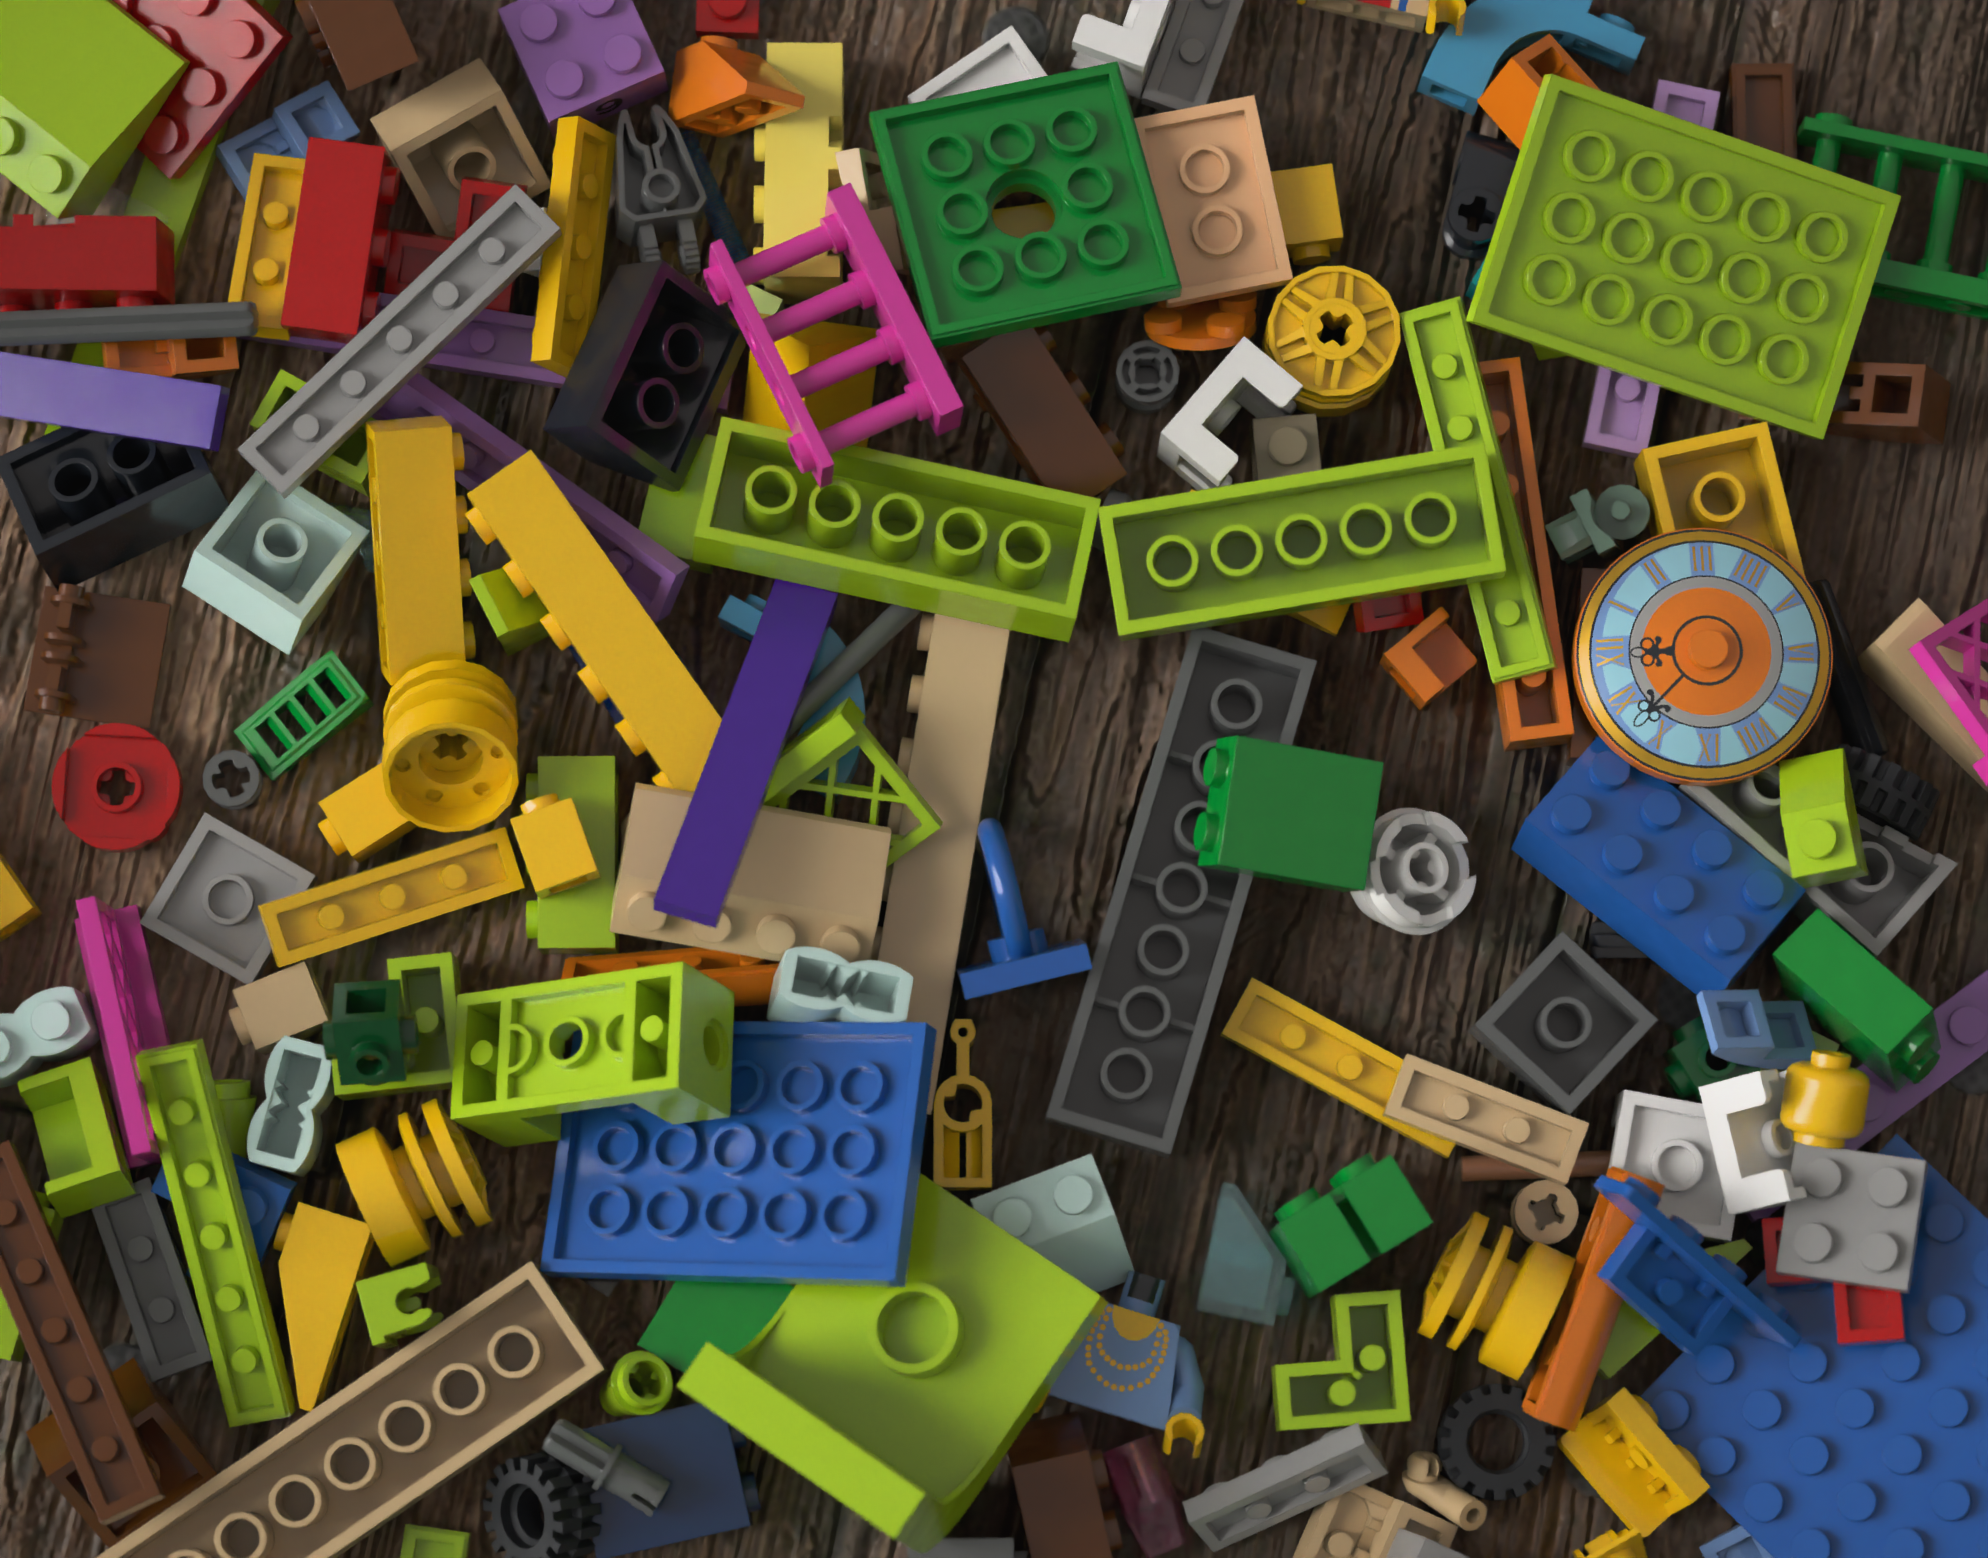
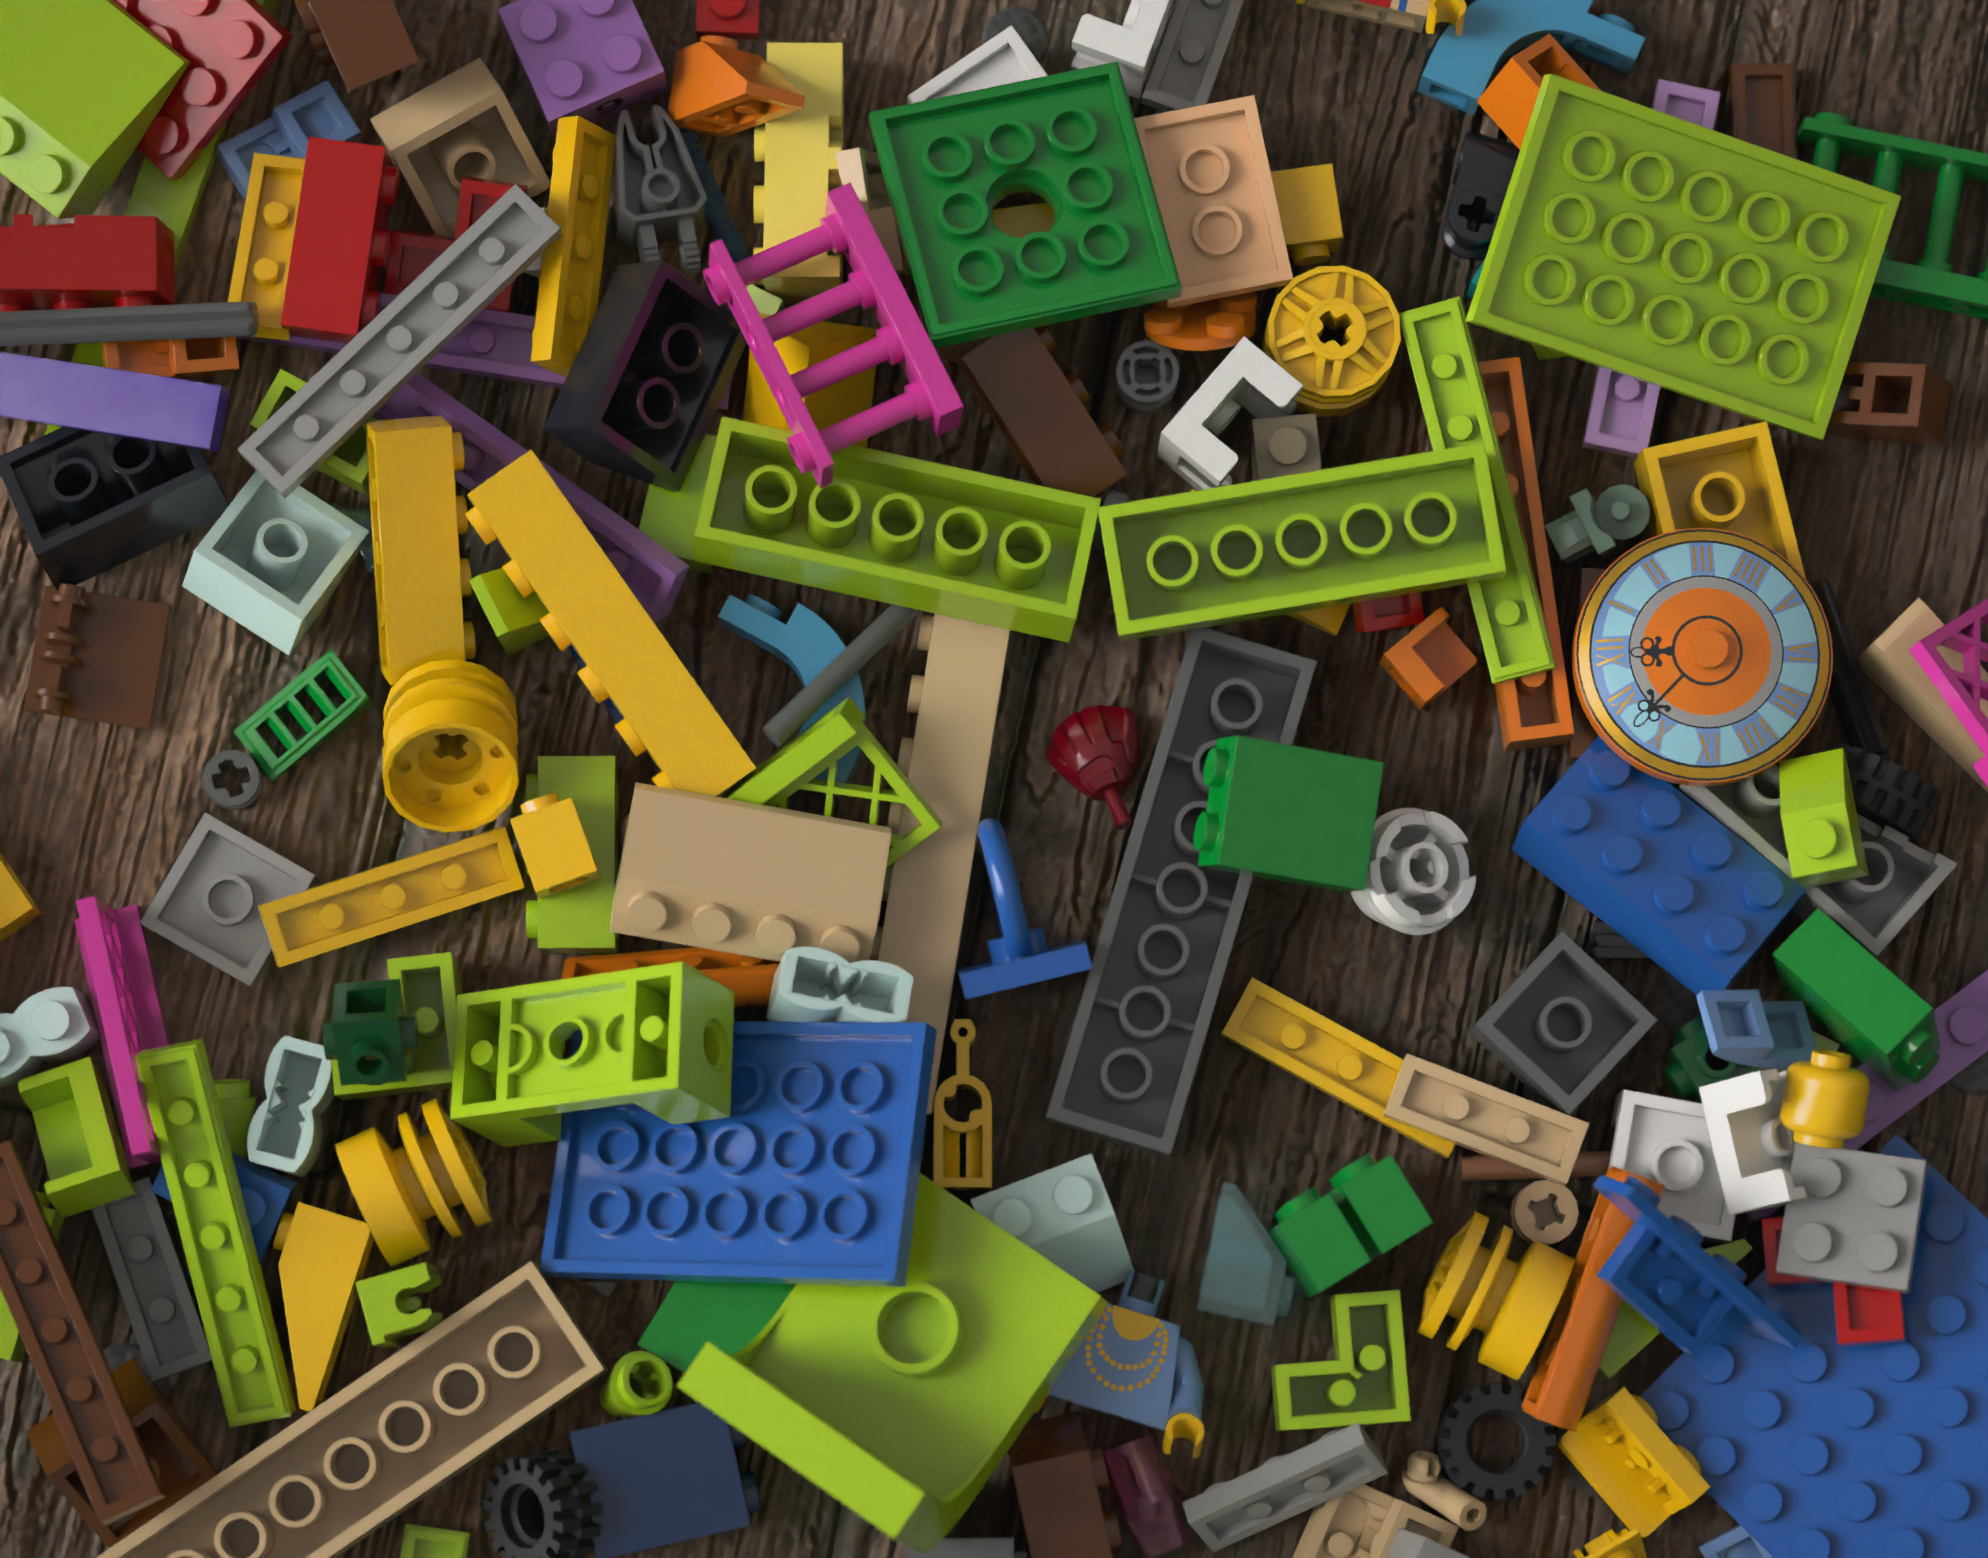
red plate [52,723,183,853] -> none
tan brick [229,961,332,1055] -> none
yellow brick [317,763,418,863] -> none
dark grey axle [543,1419,671,1517] -> none
dark purple tile [654,579,838,929] -> none
none -> dark red piece [1046,705,1141,830]

